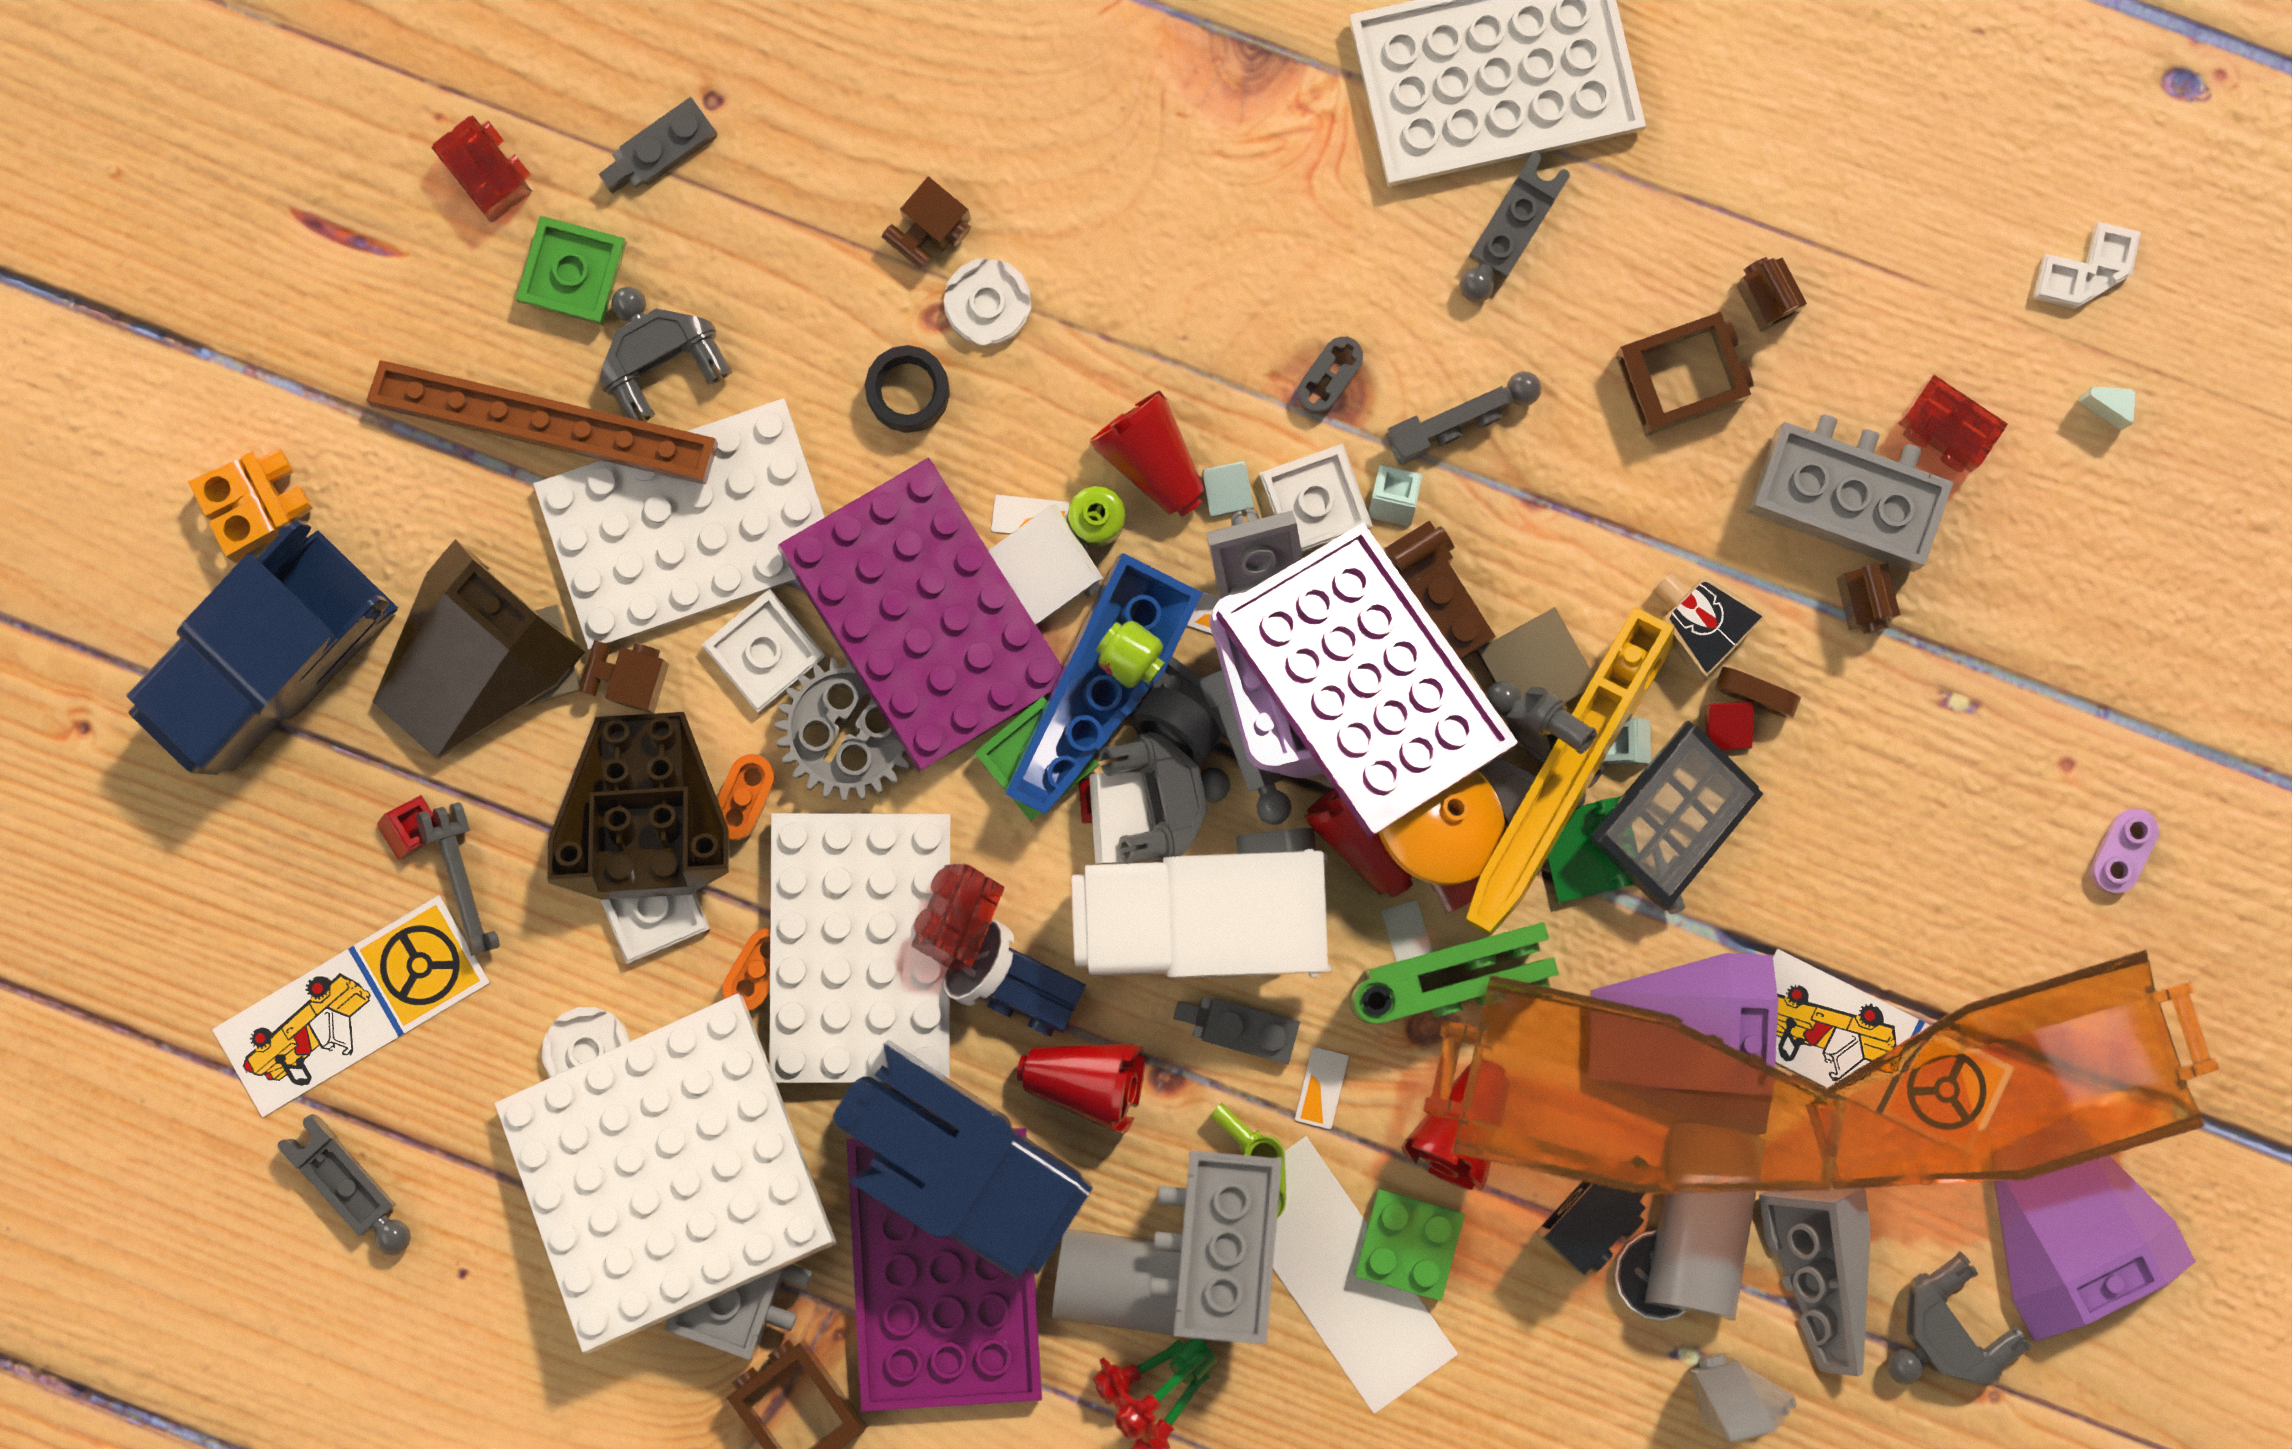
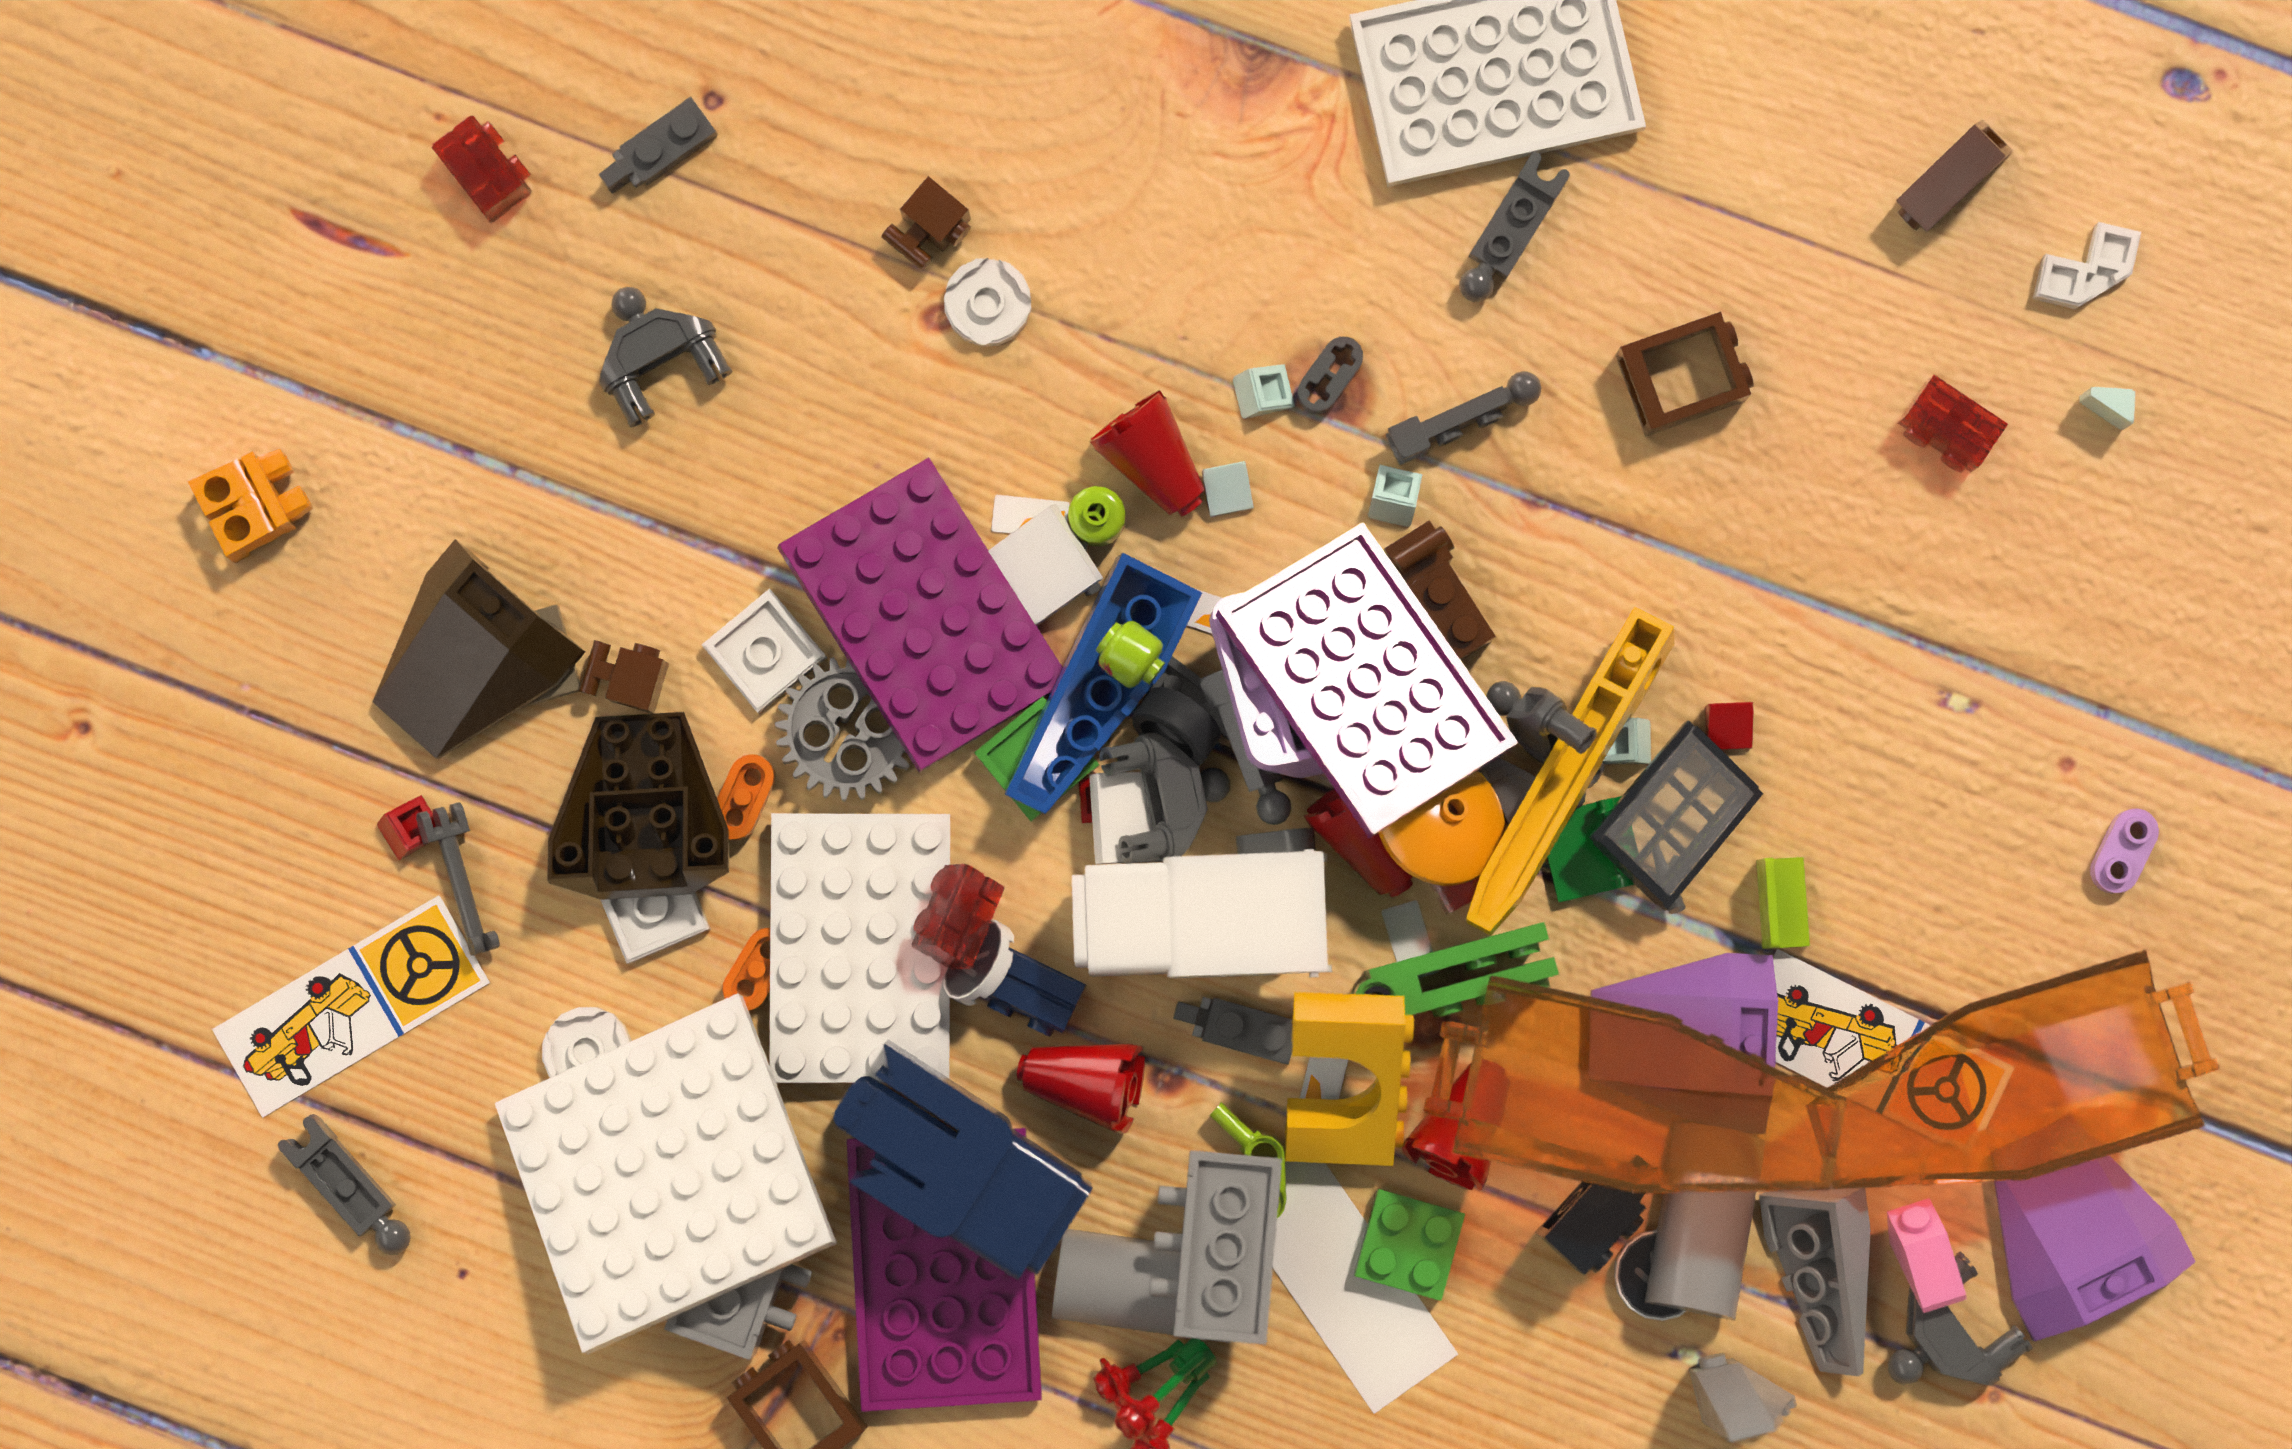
dark blue piece [126,520,398,775] -> none
dark orange plate [367,360,718,485] -> none
bright green plate [516,216,627,325] -> none
white plate [533,398,825,651] -> none
black tyre [864,345,950,433] -> none
light grey tile [1206,509,1303,600] -> none
white tile [1259,444,1373,553] -> none
dark tan tile [1477,607,1594,703] -> none
torso [1653,572,1765,681] -> none
reddish brown beam [1714,667,1801,719] -> none
reddish brown brick [1736,257,1807,332] -> none
light grey piece [1747,414,1954,572] -> none
reddish brown brick [1836,563,1900,634] -> none
none -> light aqua slope [1233,364,1295,419]
none -> yellow arch [1285,992,1414,1166]
none -> lime panel [1756,857,1810,949]
none -> bright pink slope [1887,1198,1967,1313]
none -> reddish brown slope [1896,120,2013,232]

